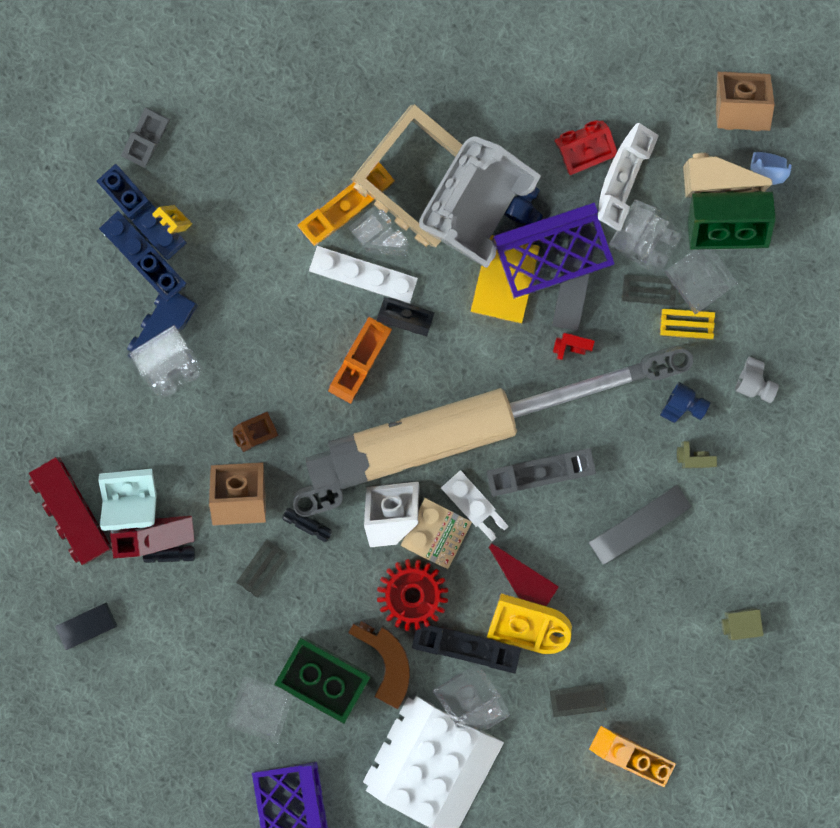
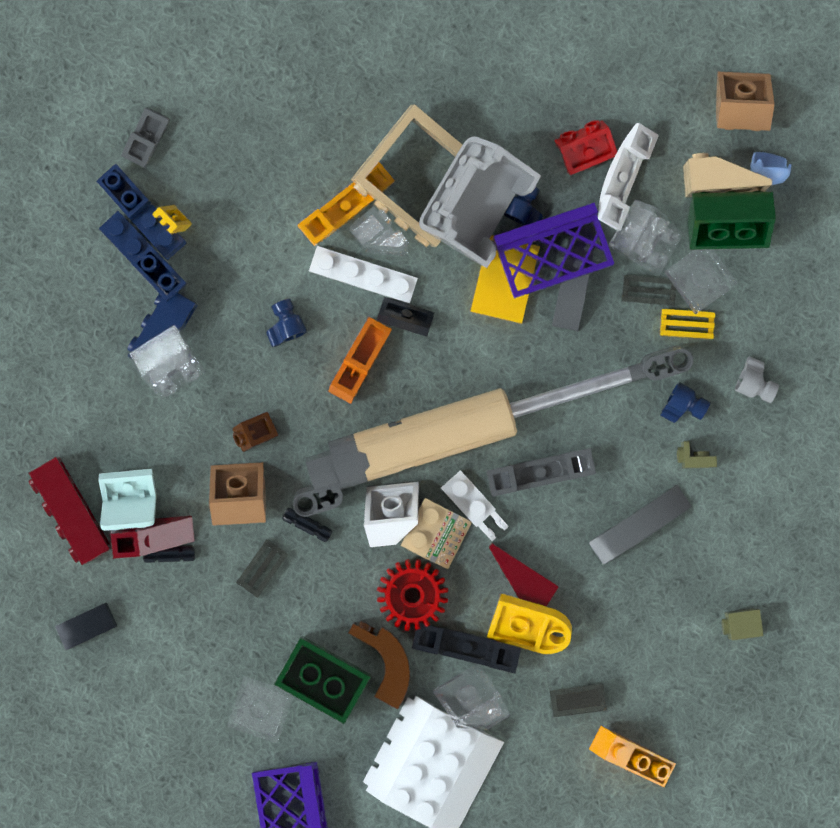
red bracket [553,333,595,361] -> none
none -> dark blue piece [266,299,307,347]

